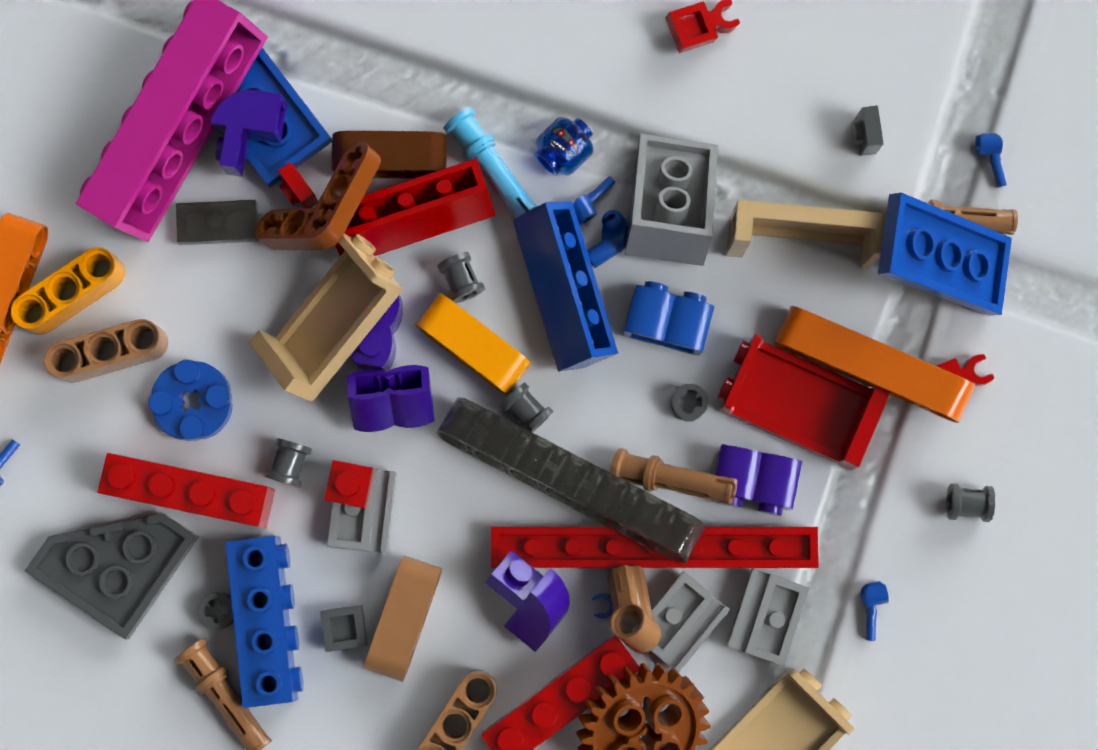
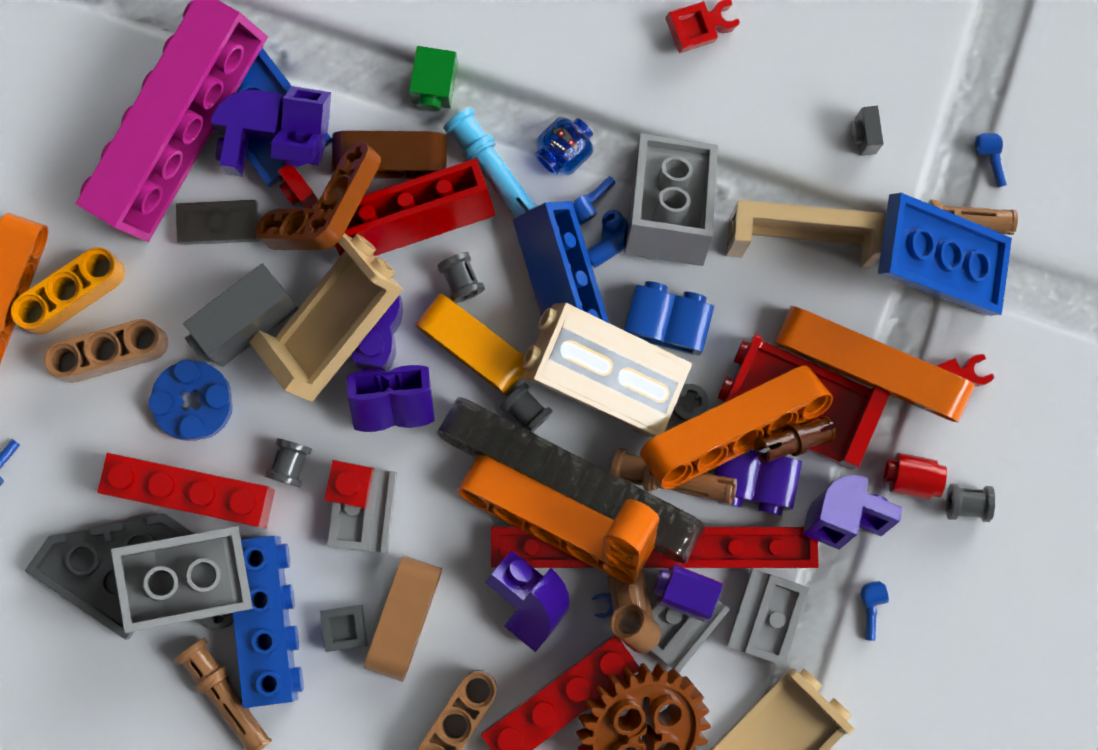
none -> light grey slope [111,526,253,633]
none -> dark grey brick [183,263,299,367]
none -> dark purple brick [270,86,331,166]
none -> green brick [409,46,458,112]
none -> orange beam [457,455,659,584]
none -> panel [522,303,692,437]
none -> orange beam [640,366,833,489]
none -> dark purple brick [652,564,723,622]
none -> reddish brown pin [754,416,836,464]
none -> brick [802,475,903,550]
none -> red brick [883,452,947,500]

